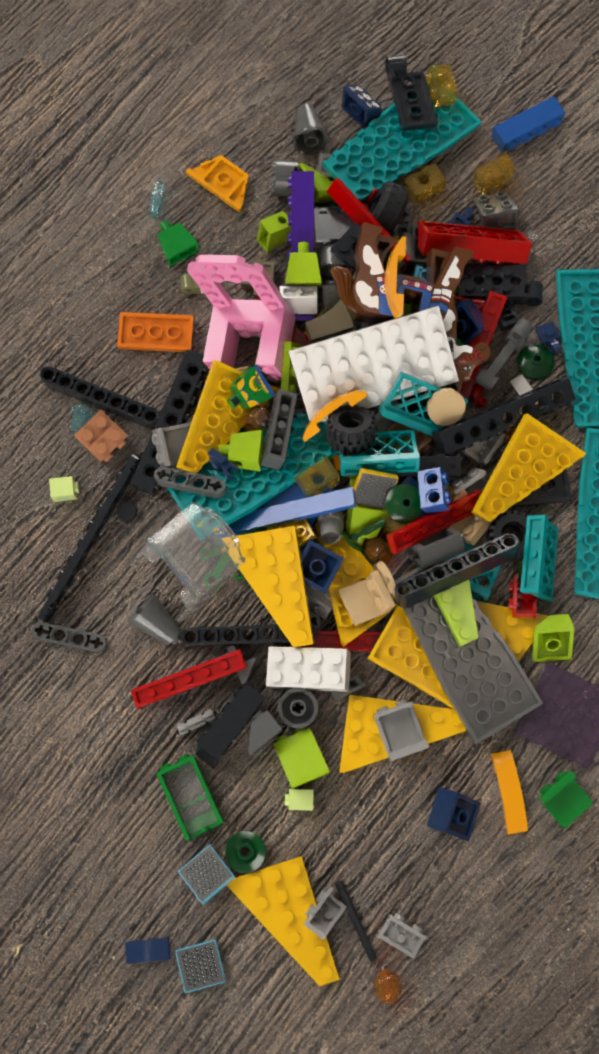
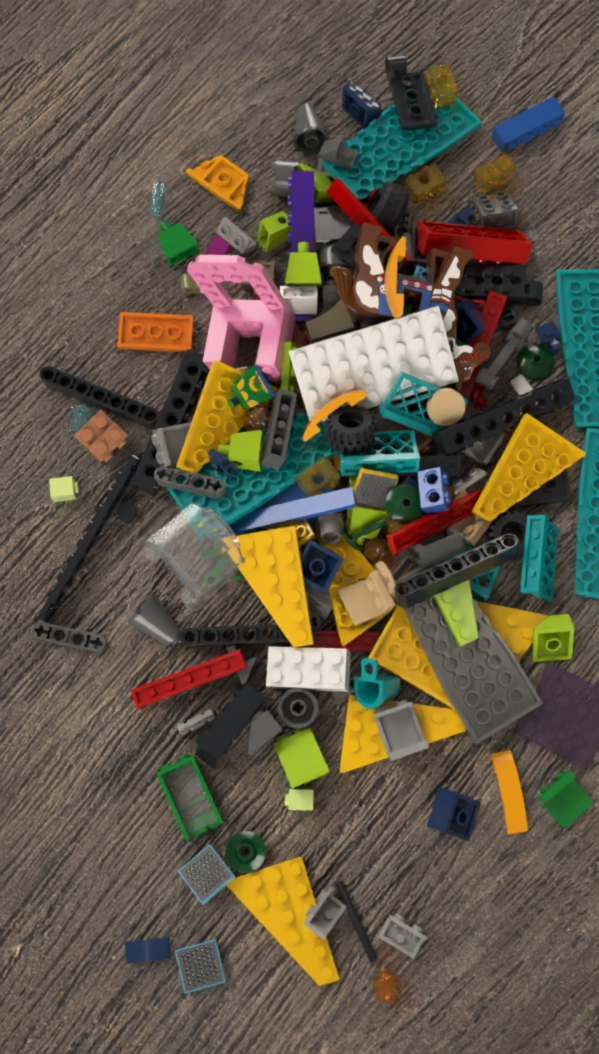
red bracket [509,575,537,618] -> none
none -> magenta slope [206,235,231,255]
none -> light grey bracket [216,217,257,254]
none -> dark grey slope [318,137,358,170]
none -> teal container [354,658,400,709]

